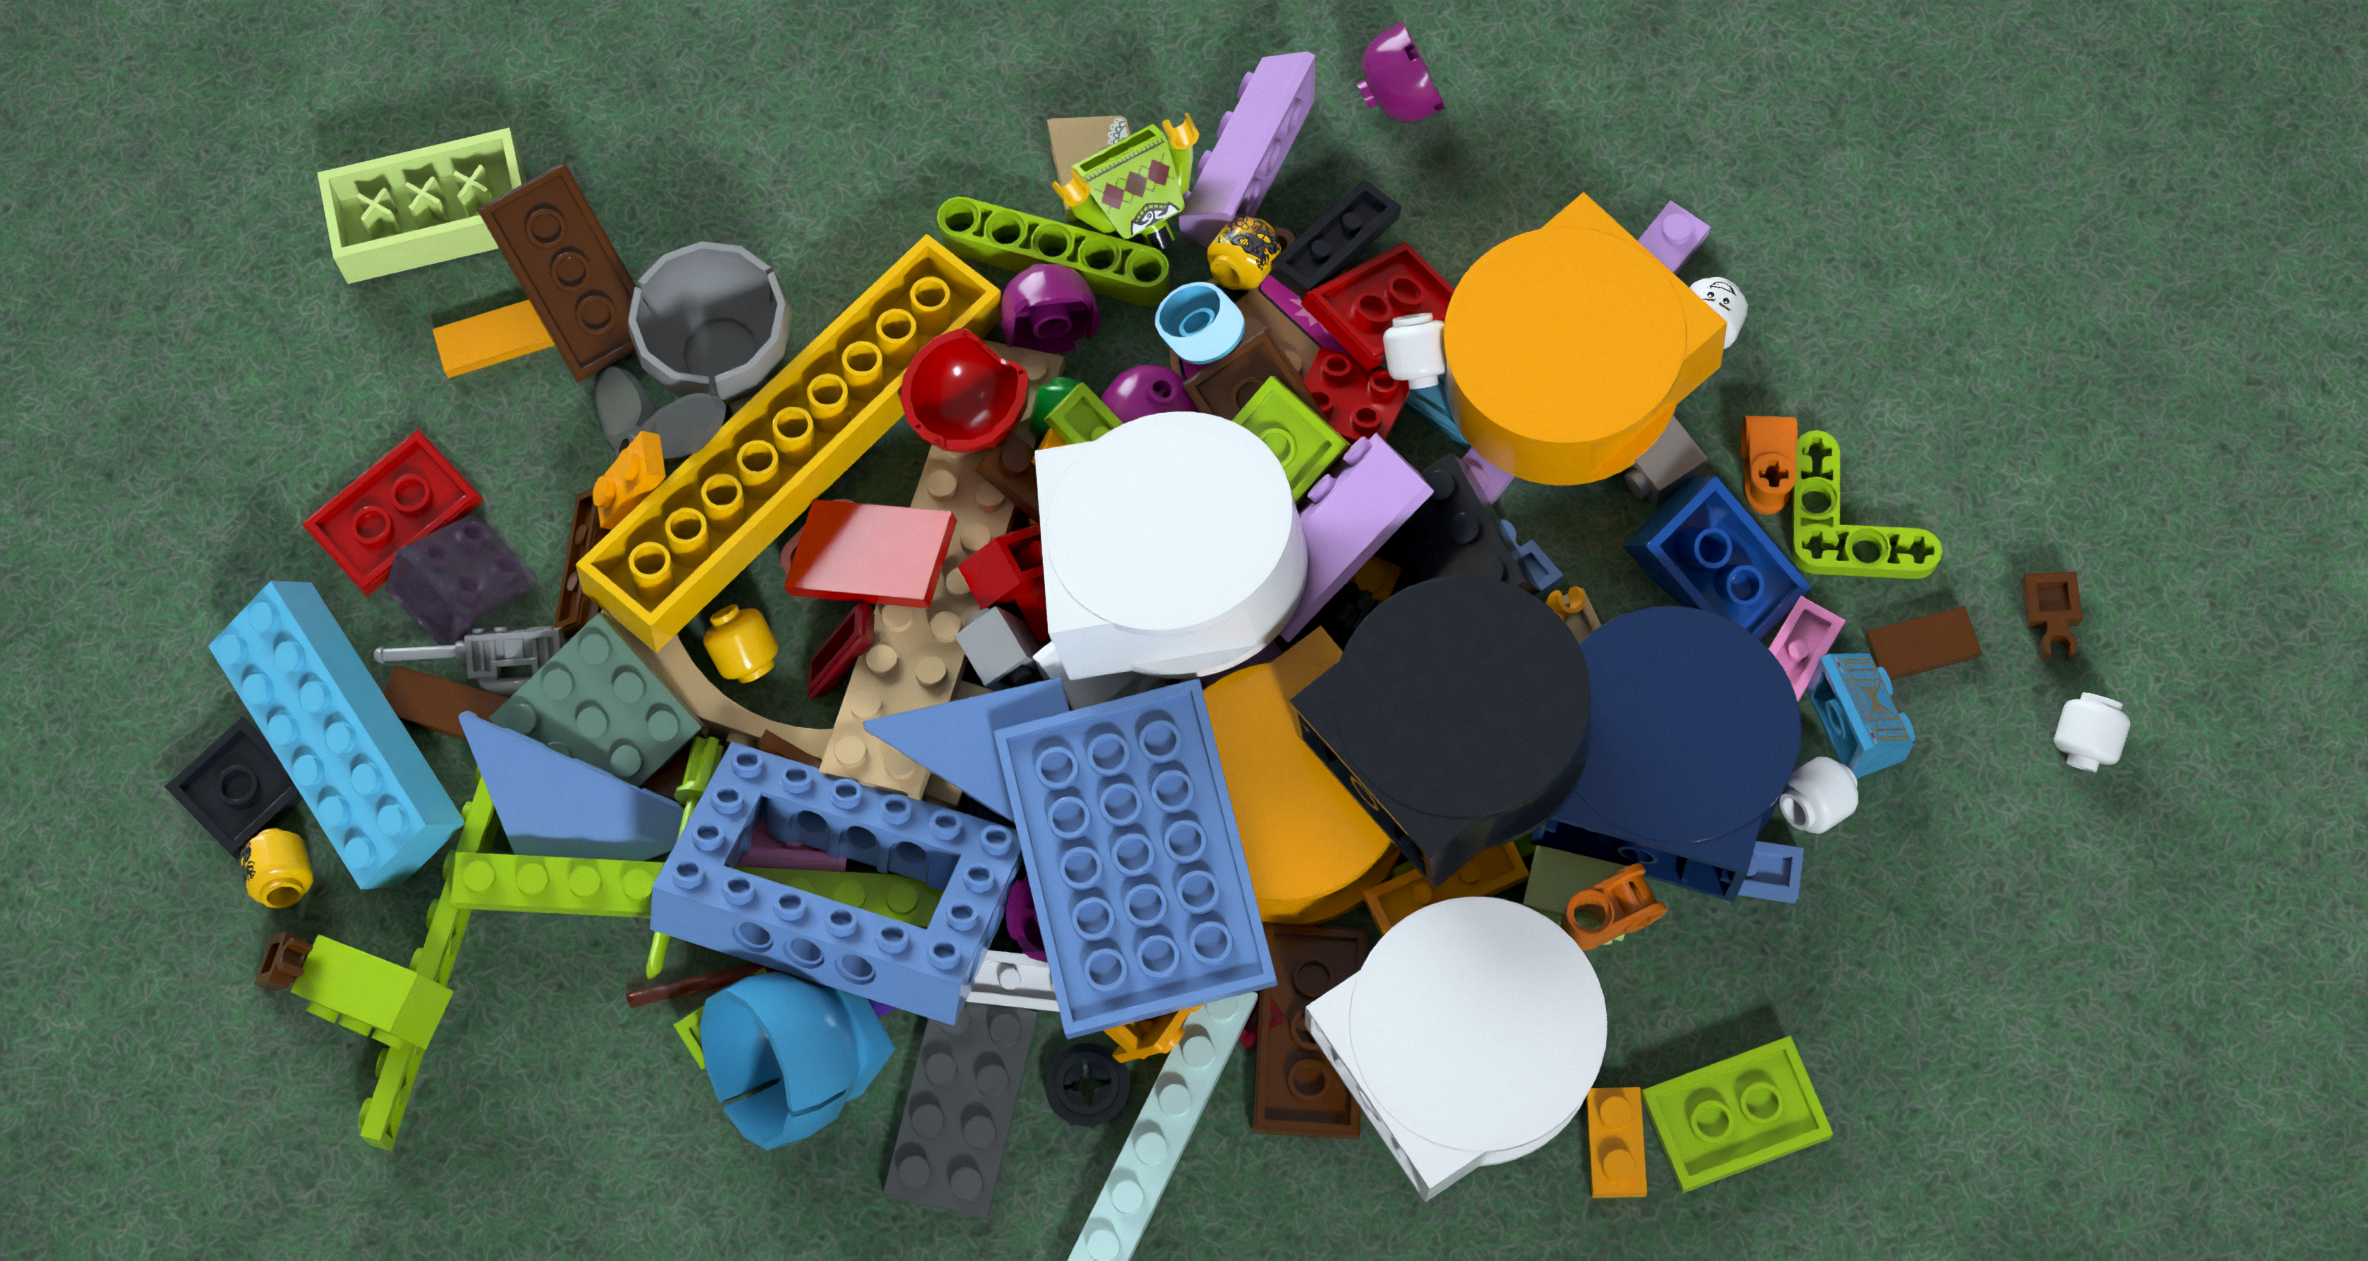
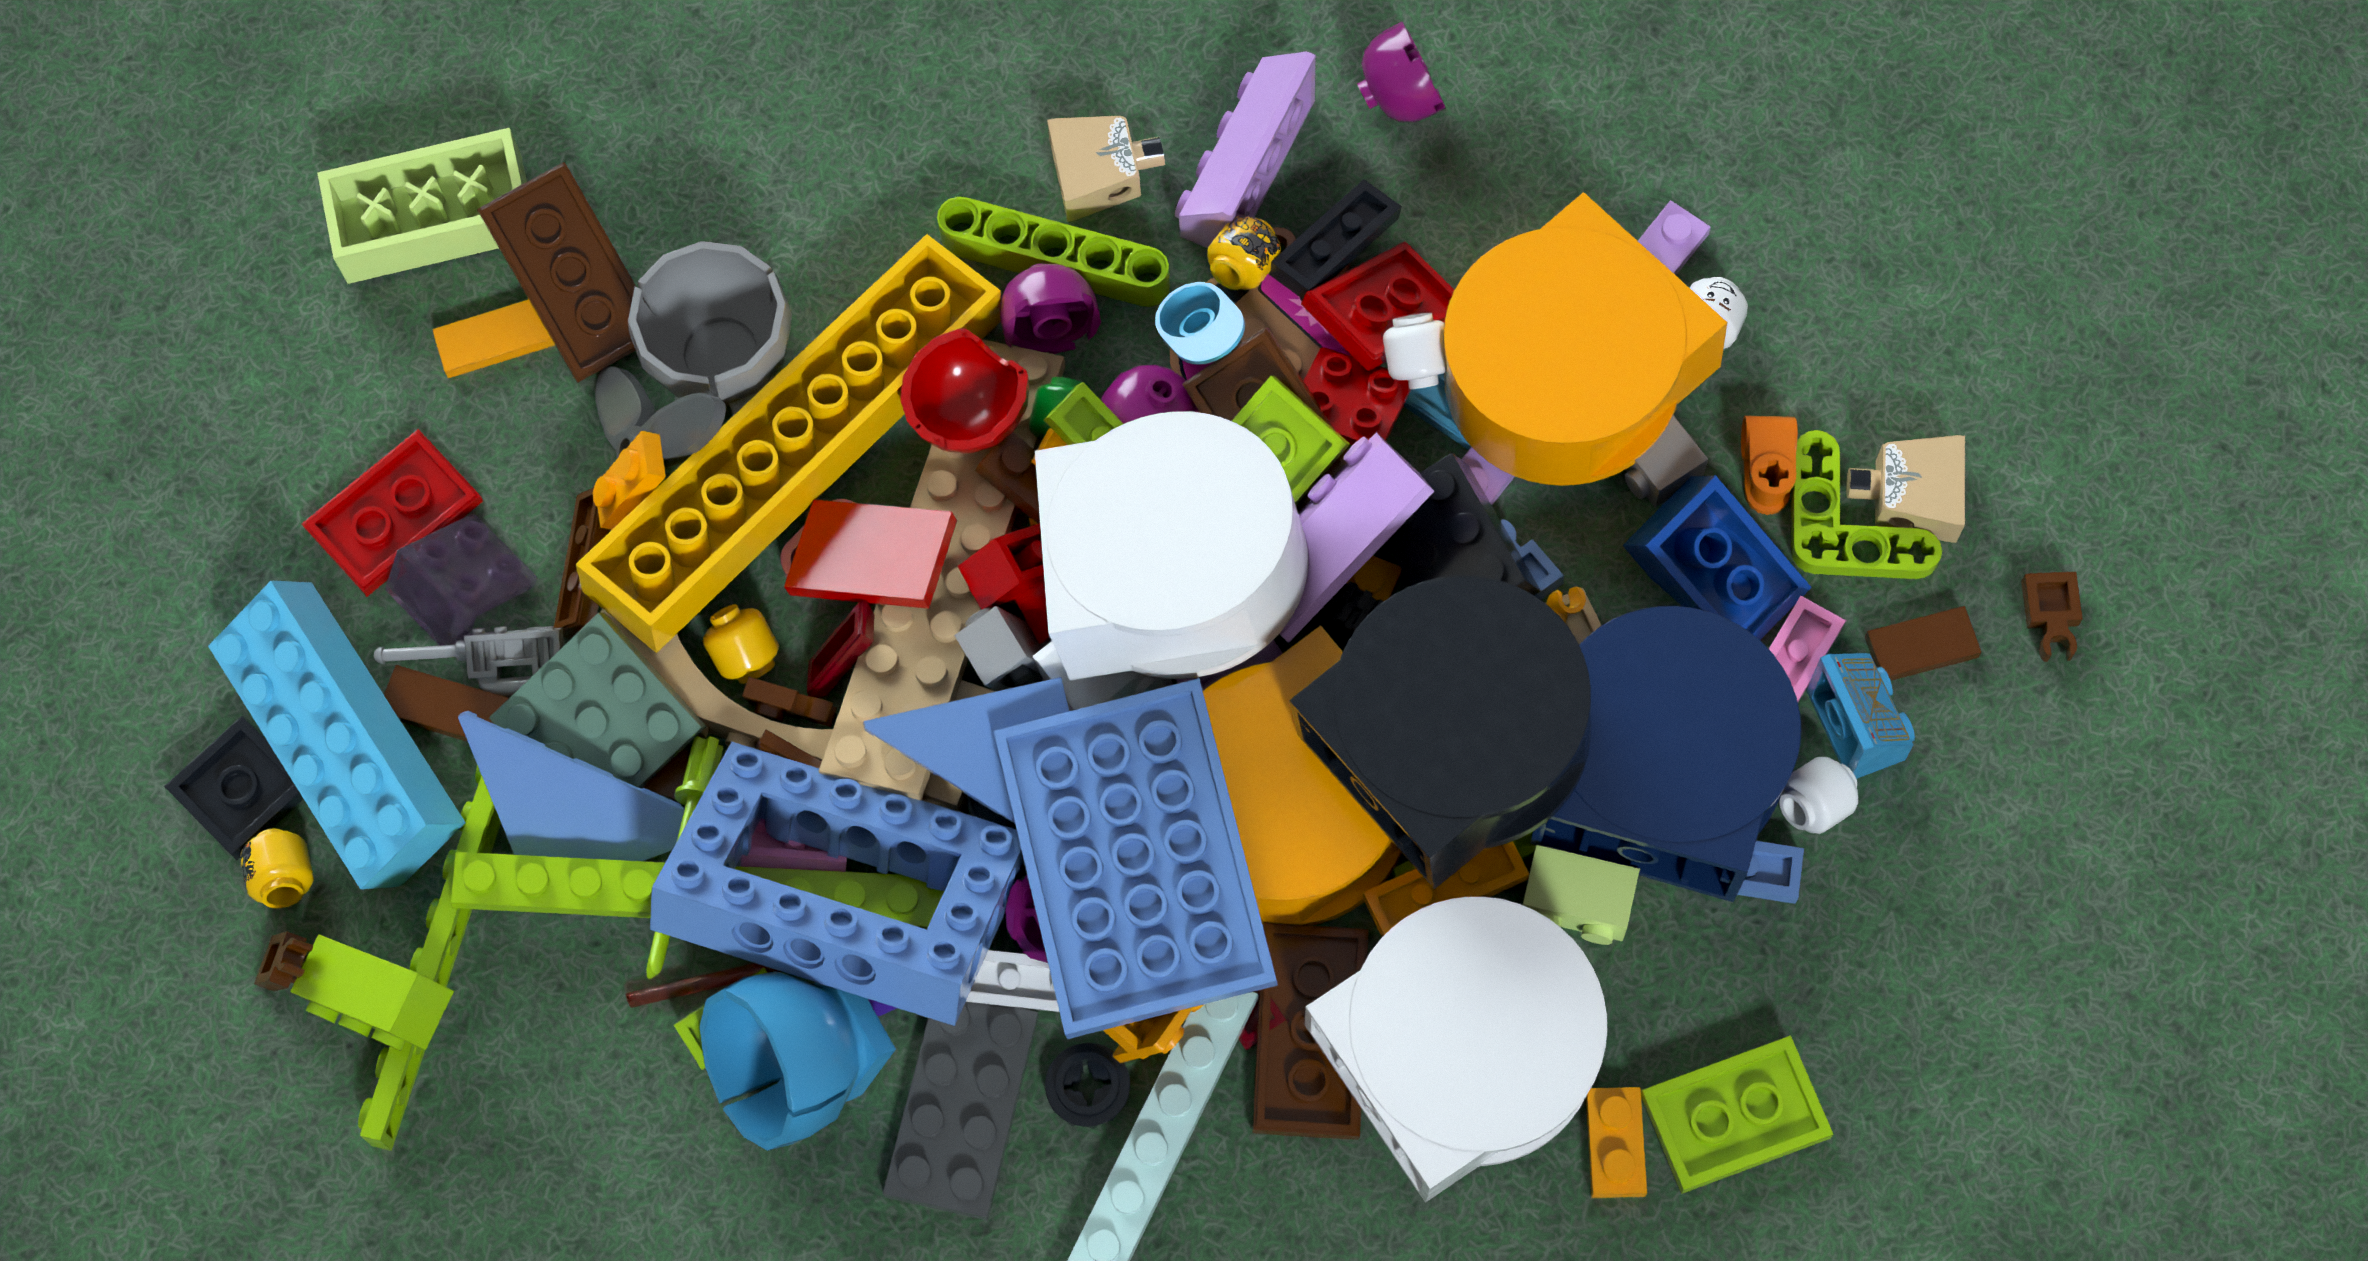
lime torso [1052,113,1199,250] -> none
orange piece [1560,863,1668,951] -> none
white head [2054,692,2130,773] -> none
none -> reddish brown plate [742,677,837,727]
none -> tan torso [1846,435,1965,543]

